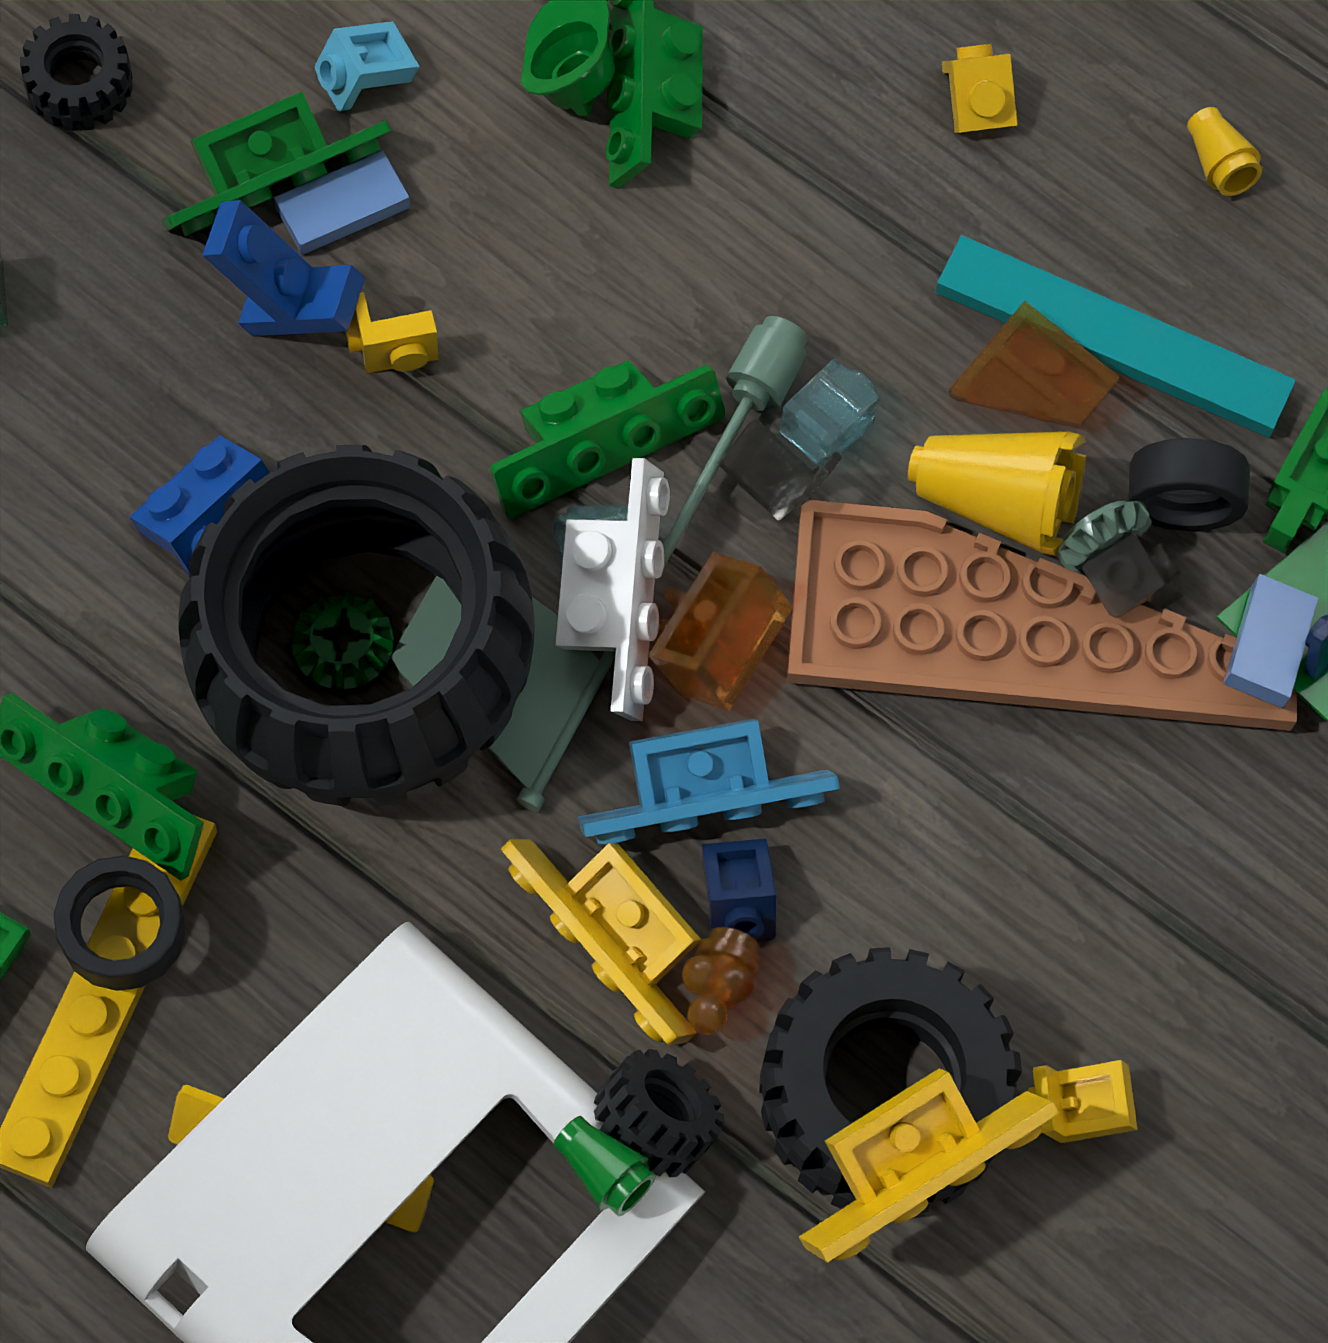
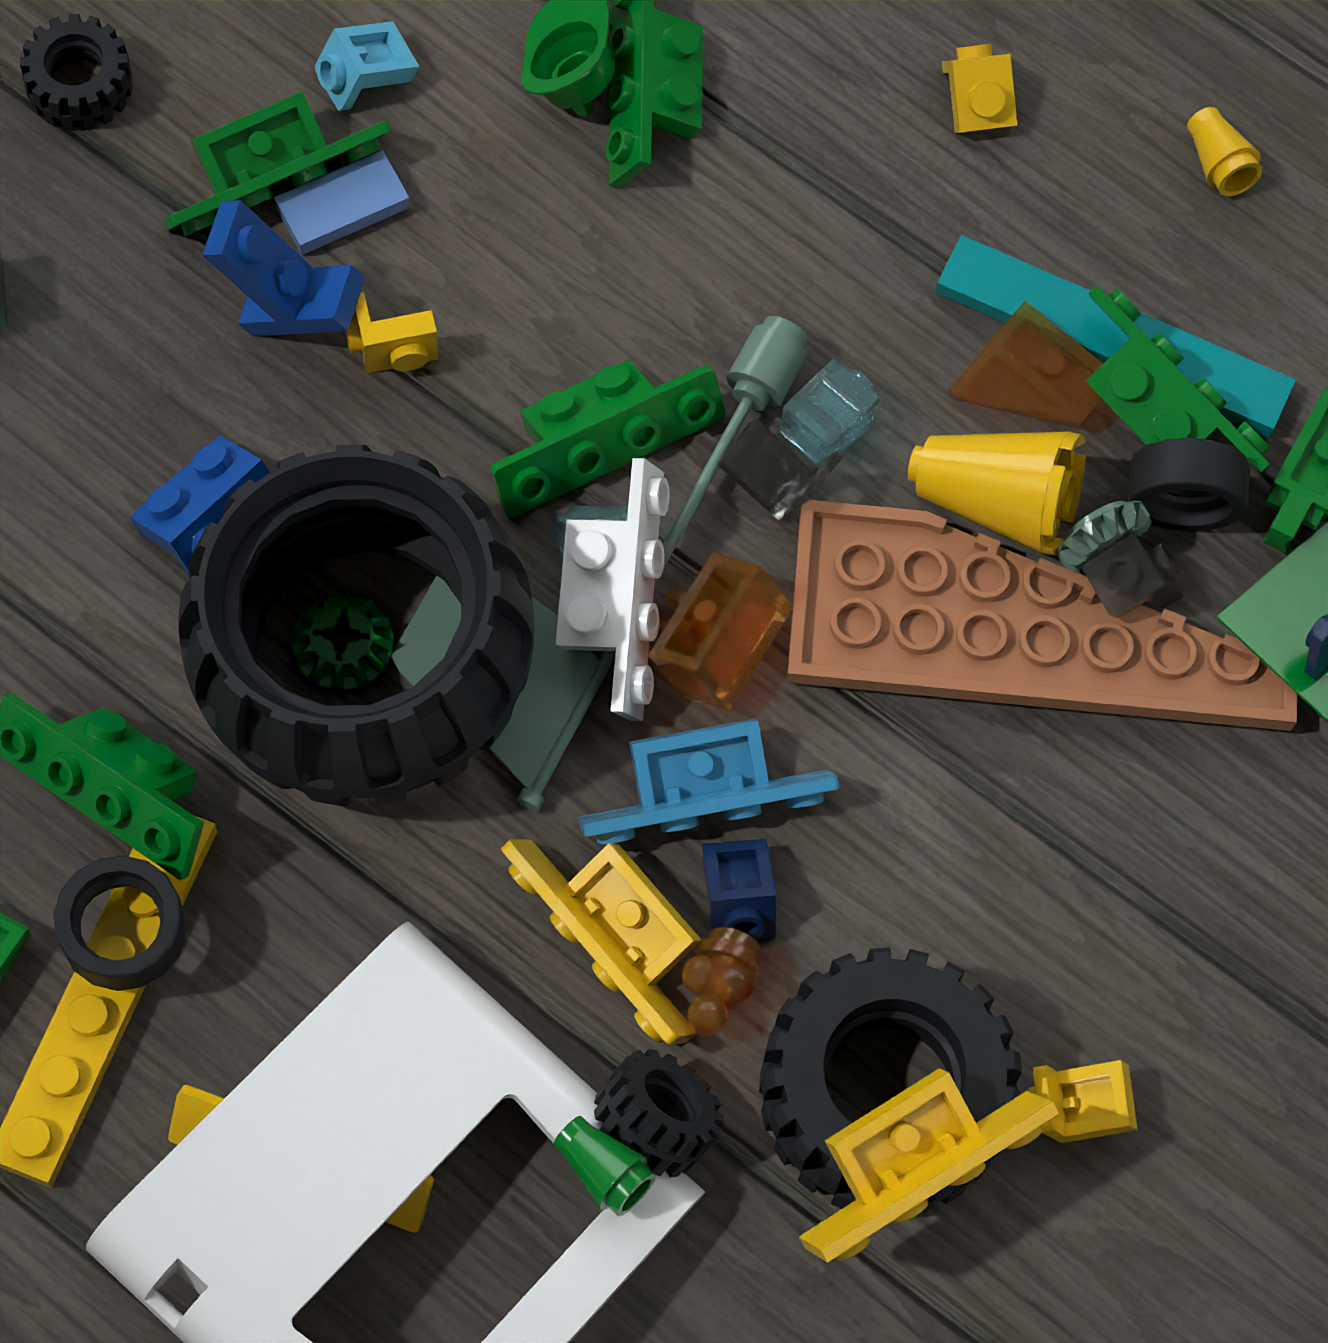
medium blue tile [1223,574,1318,708] -> none
none -> green bracket [1086,285,1270,475]

